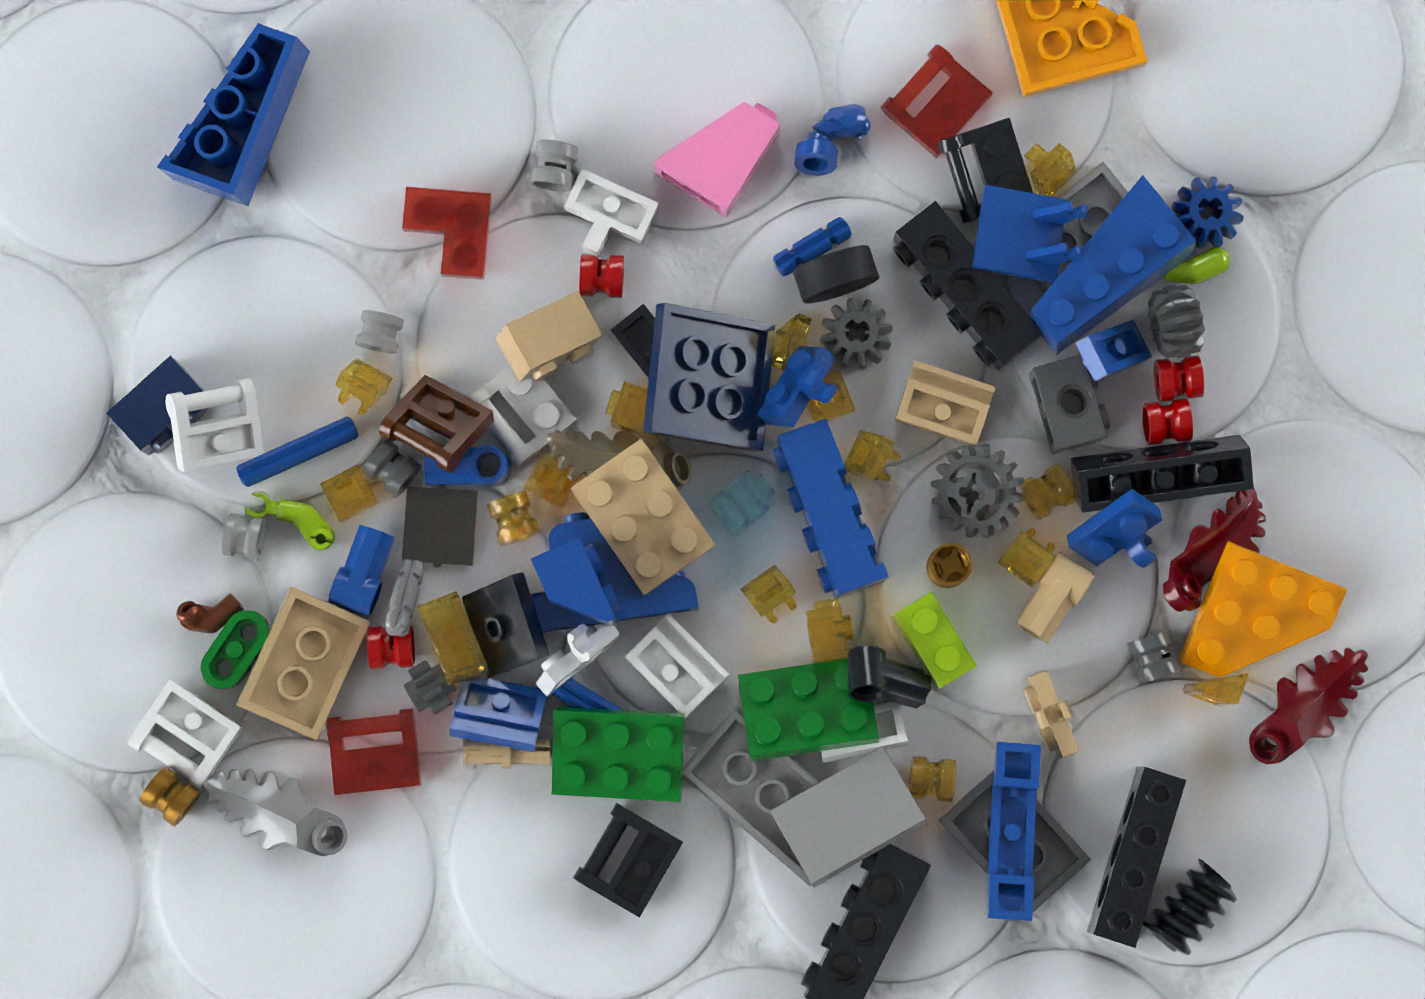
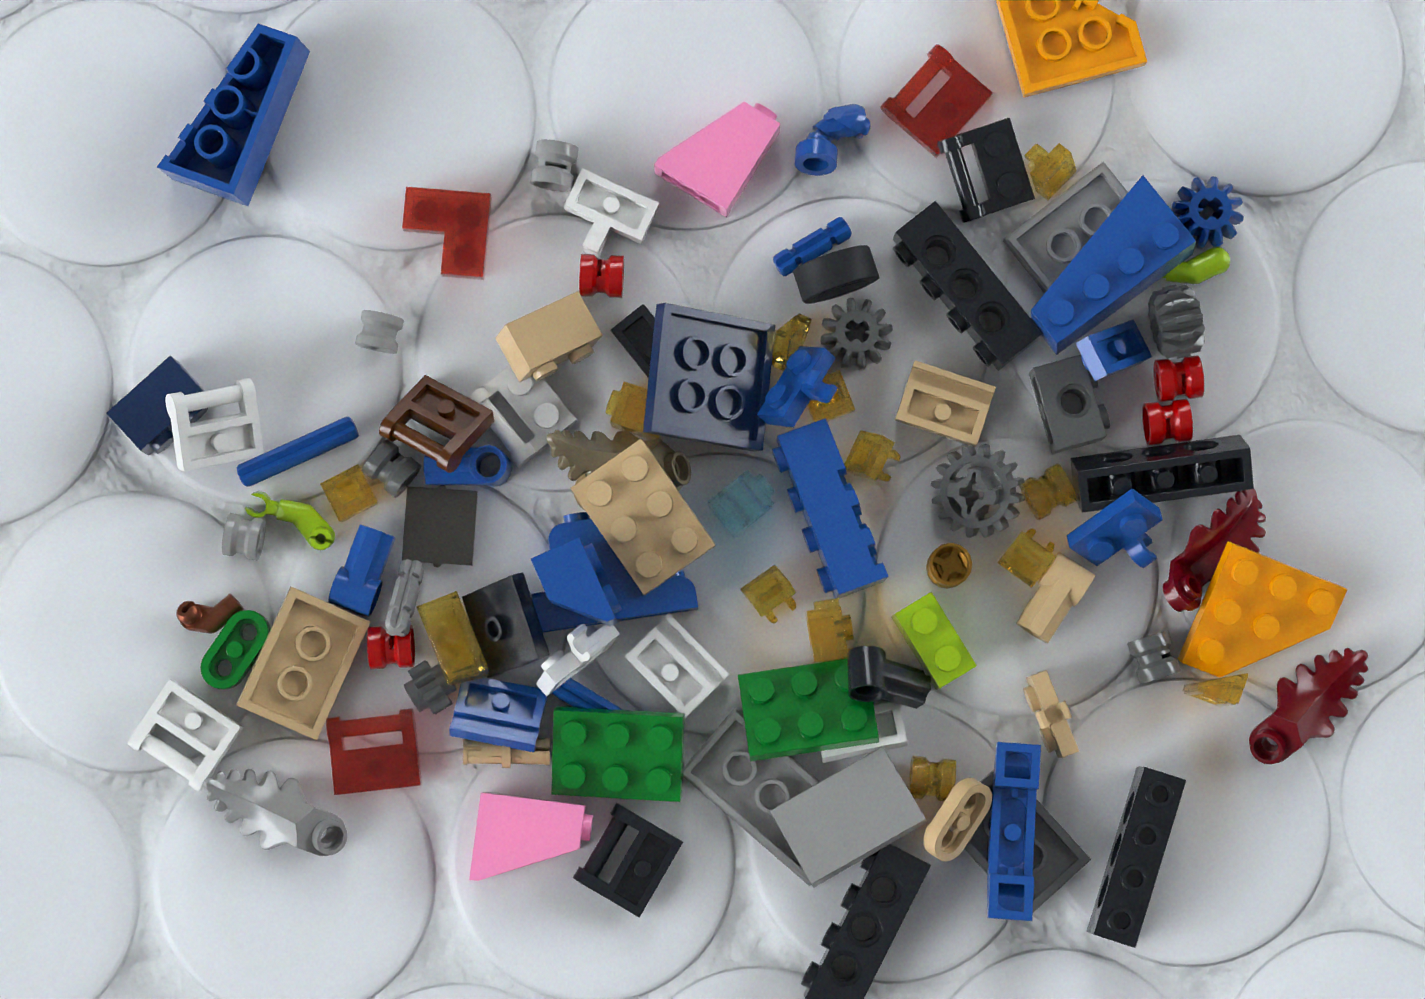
pearl gold wheel [139,767,201,827] -> none
clear yellow tile [335,358,393,415] -> none
clear yellow wheel [487,491,541,546] -> none
clear yellow tile [523,450,577,509] -> none
blue plate [972,184,1088,283] -> none
black piece [1143,858,1237,955] -> none
none -> bright pink slope [469,792,593,881]
none -> tan plate [923,778,992,862]

